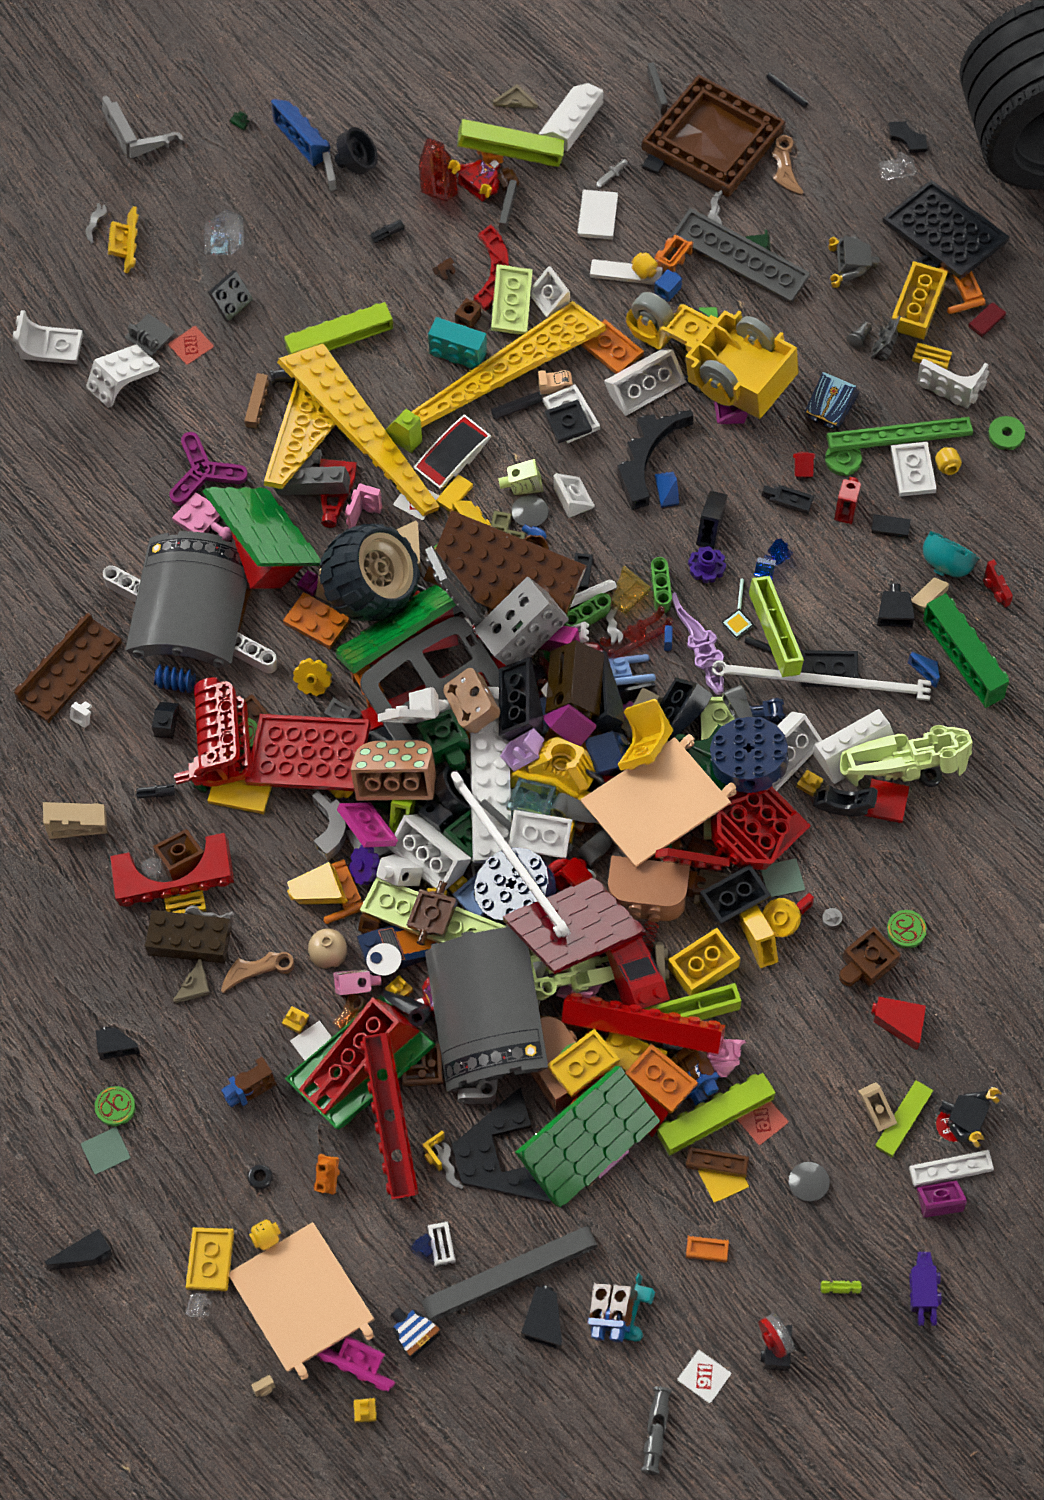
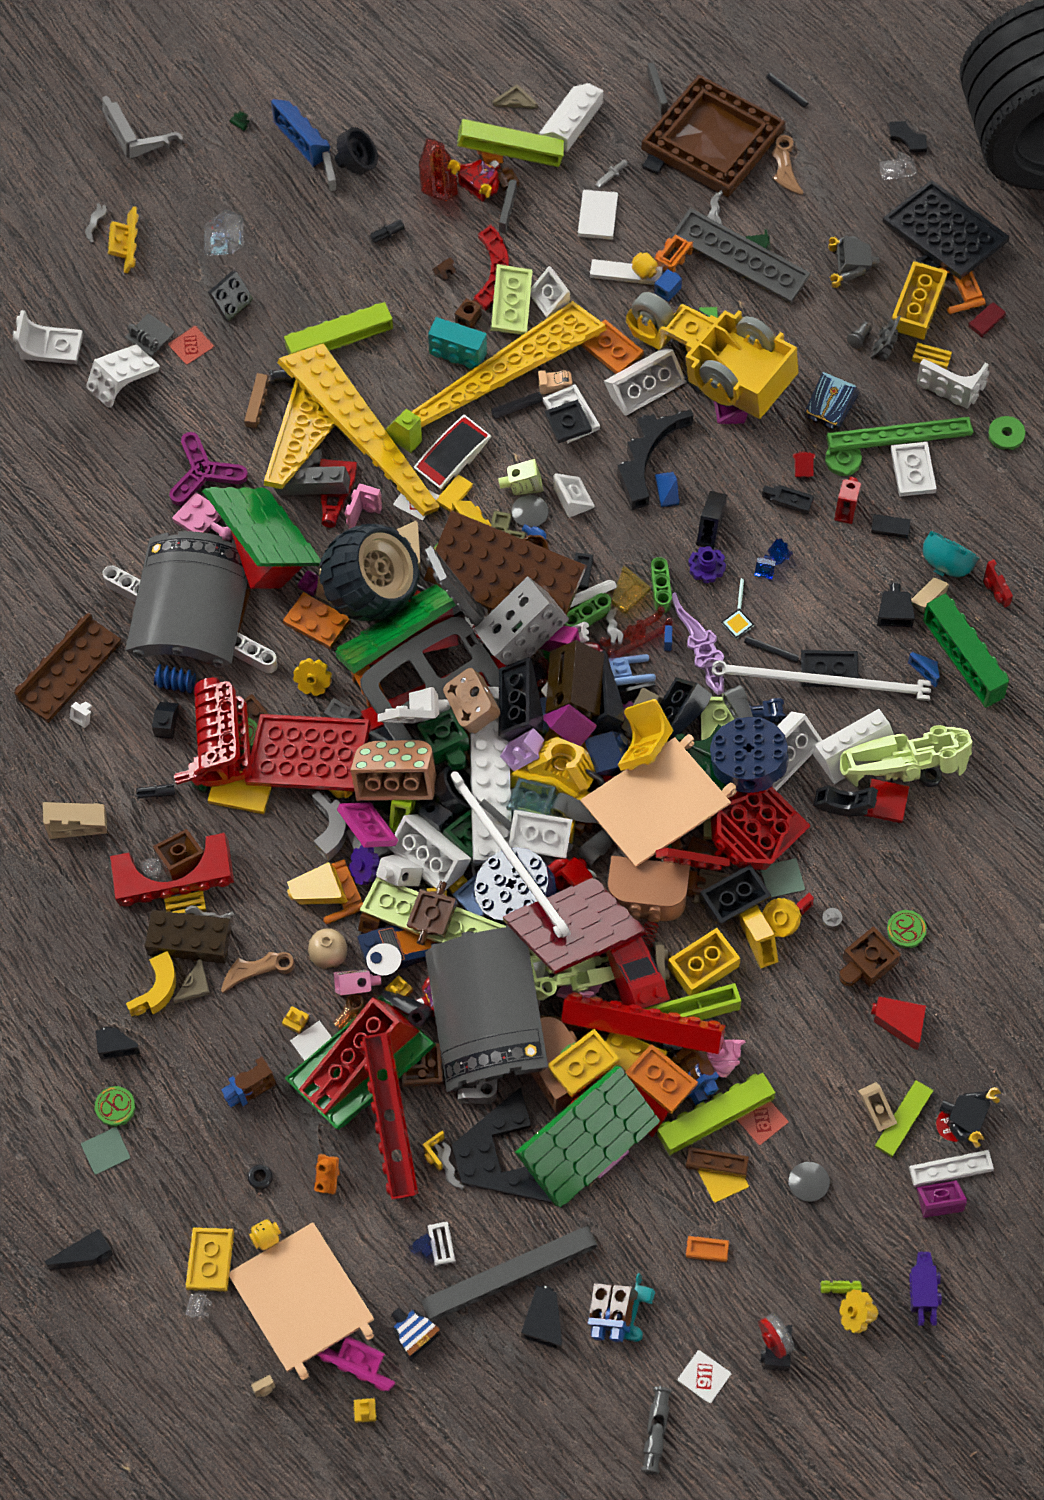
lime brick [749,576,804,677] -> none
yellow tile [796,770,823,797] -> none
yellow head [935,447,962,475] -> none
none -> yellow arch [126,951,176,1017]
none -> yellow plant [839,1290,878,1333]

